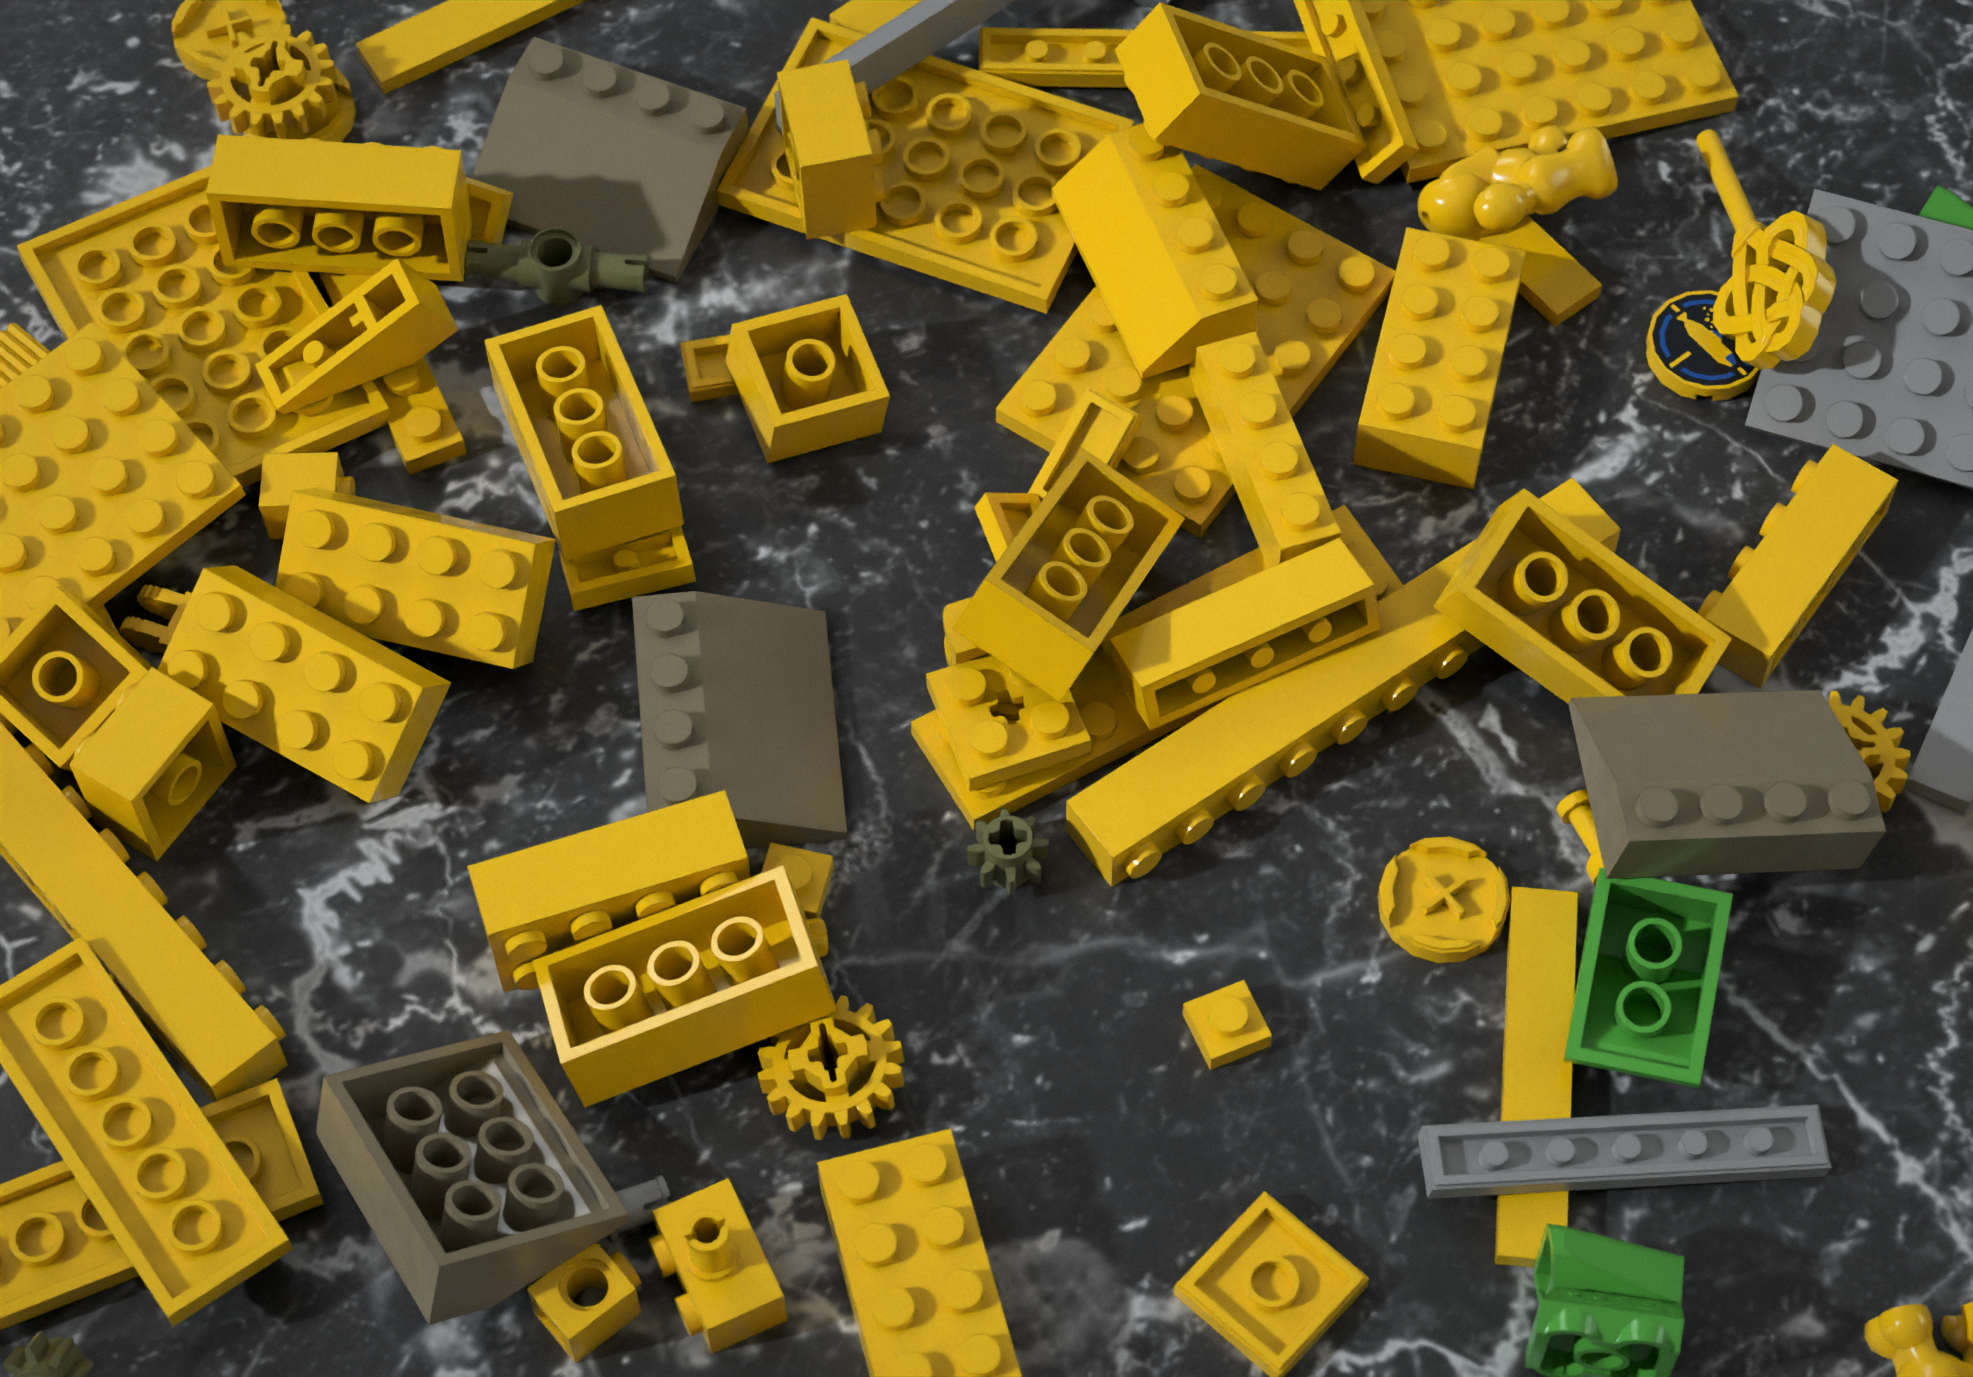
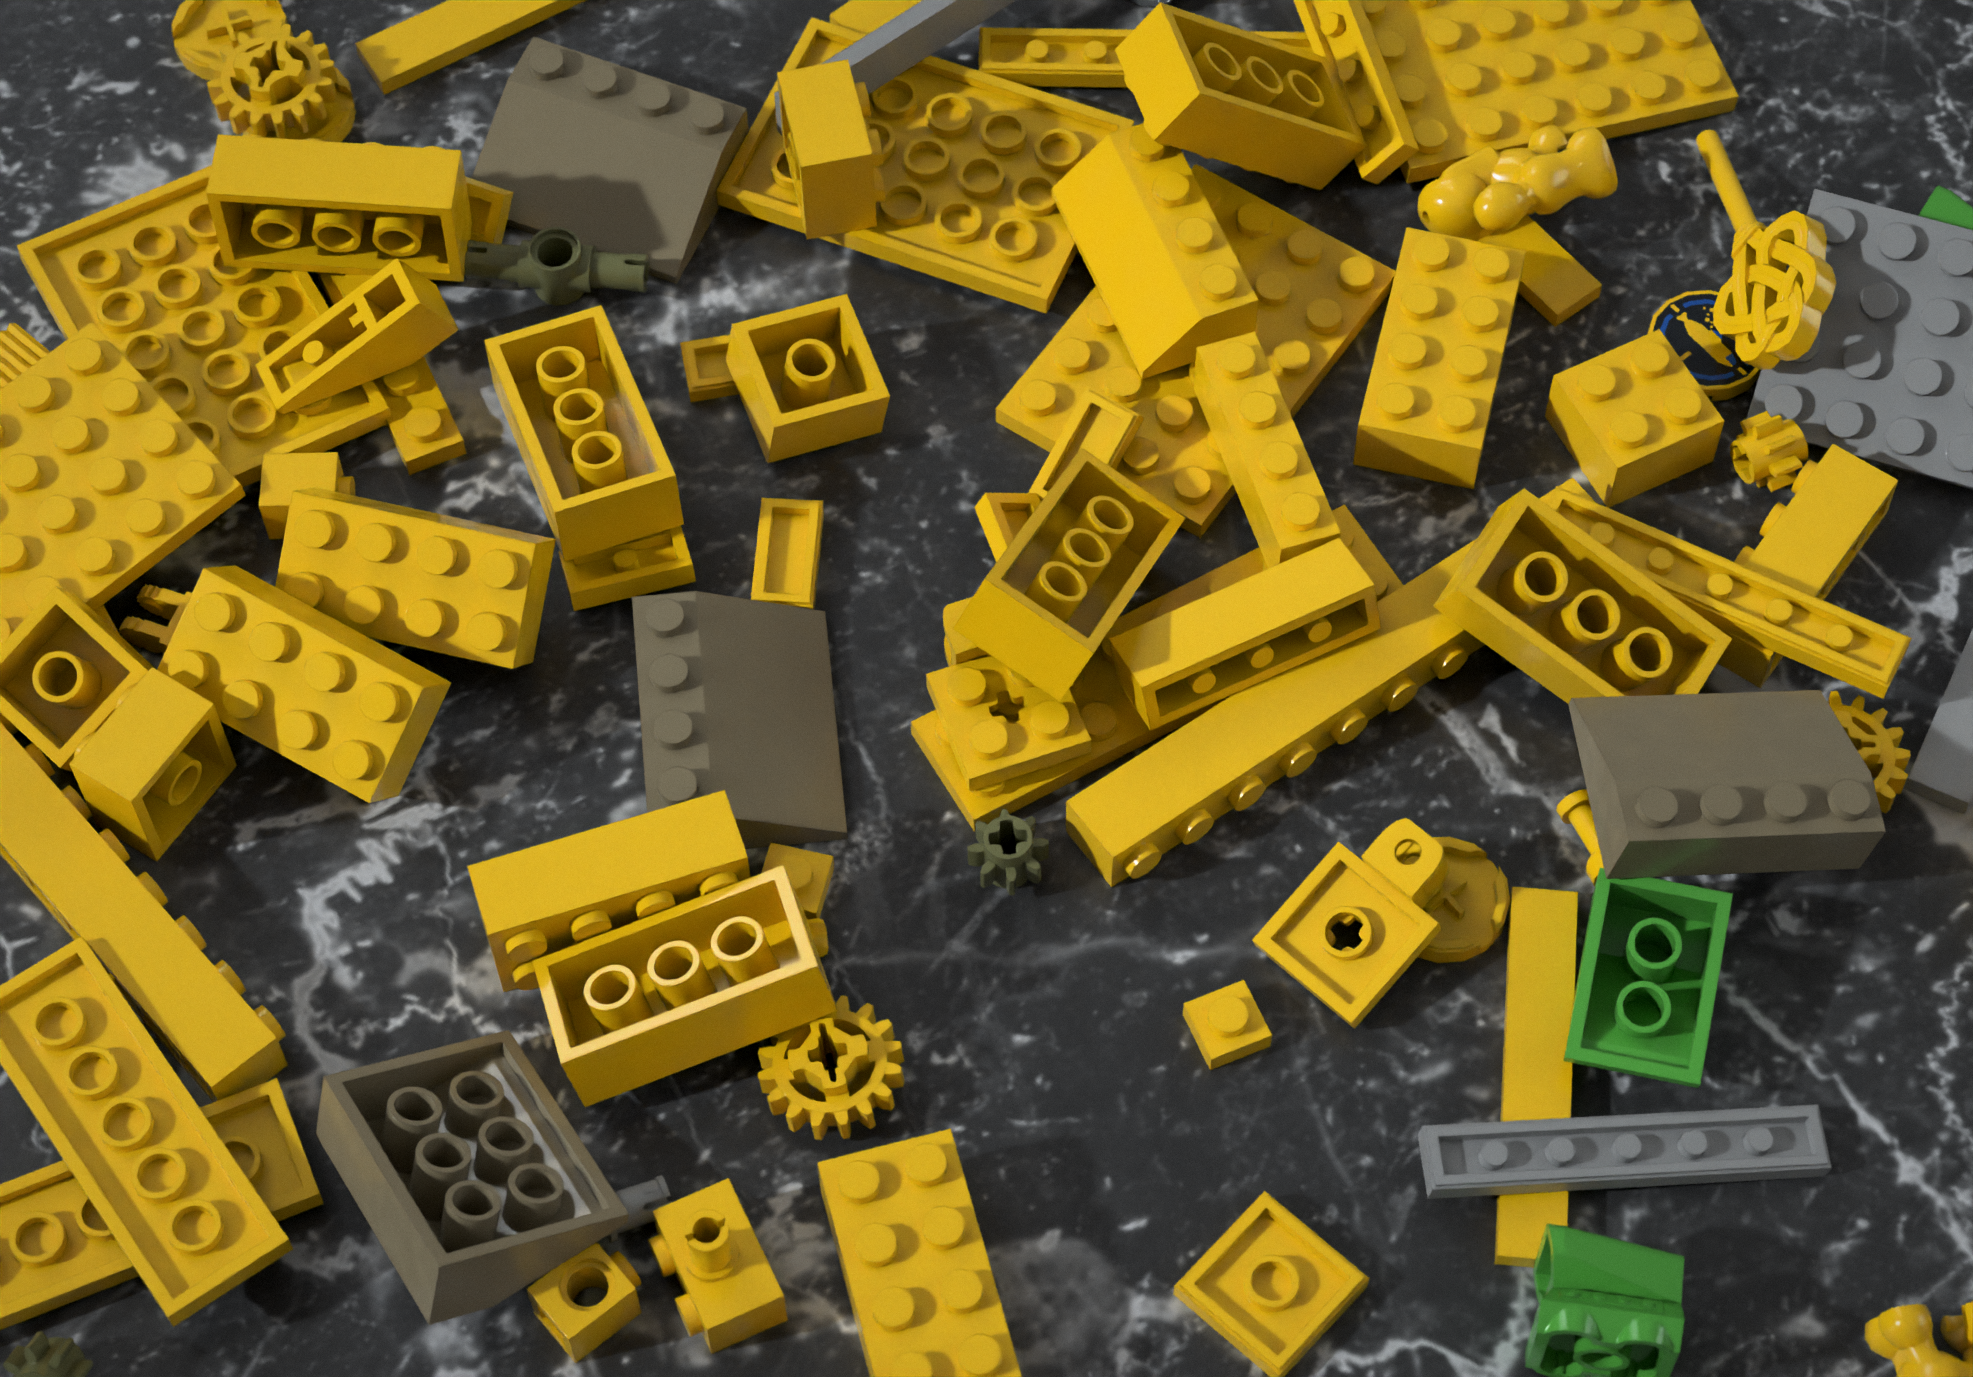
none -> yellow tile [751,498,824,610]
none -> yellow plate [1252,818,1450,1029]
none -> yellow brick [1545,329,1724,508]
none -> yellow tile [1547,486,1912,699]
none -> yellow gear [1730,411,1808,492]

